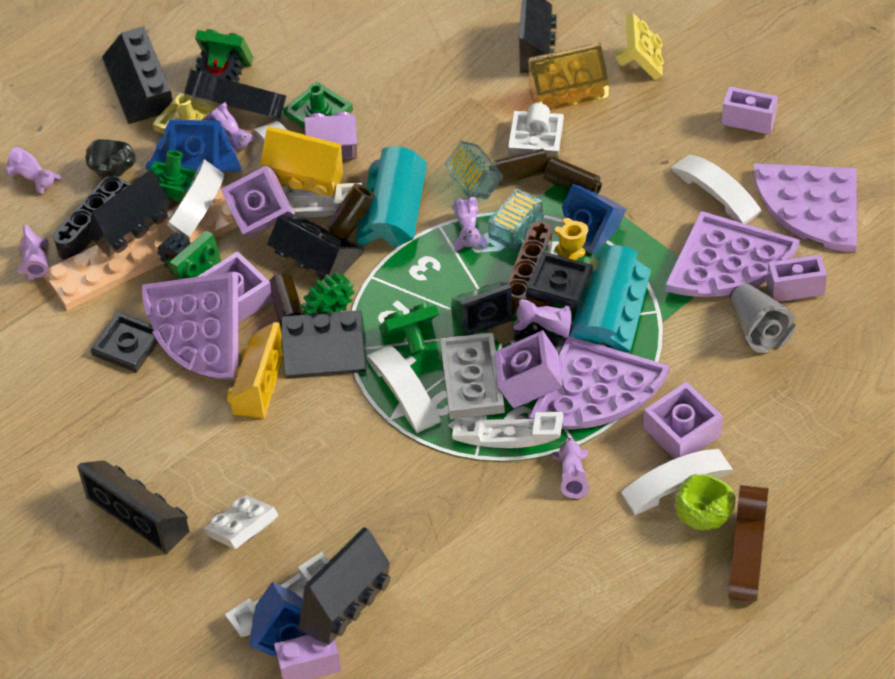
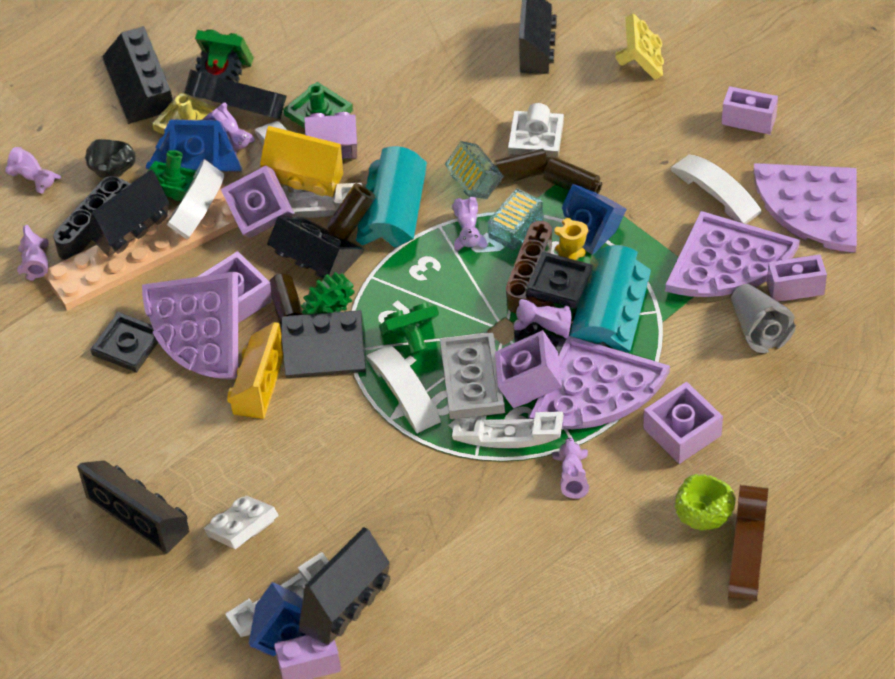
green plate [157,230,222,280] -> none
black slope [451,282,513,336] -> none
clear yellow slope [529,42,609,111] -> none
white slope [621,449,733,516] -> none

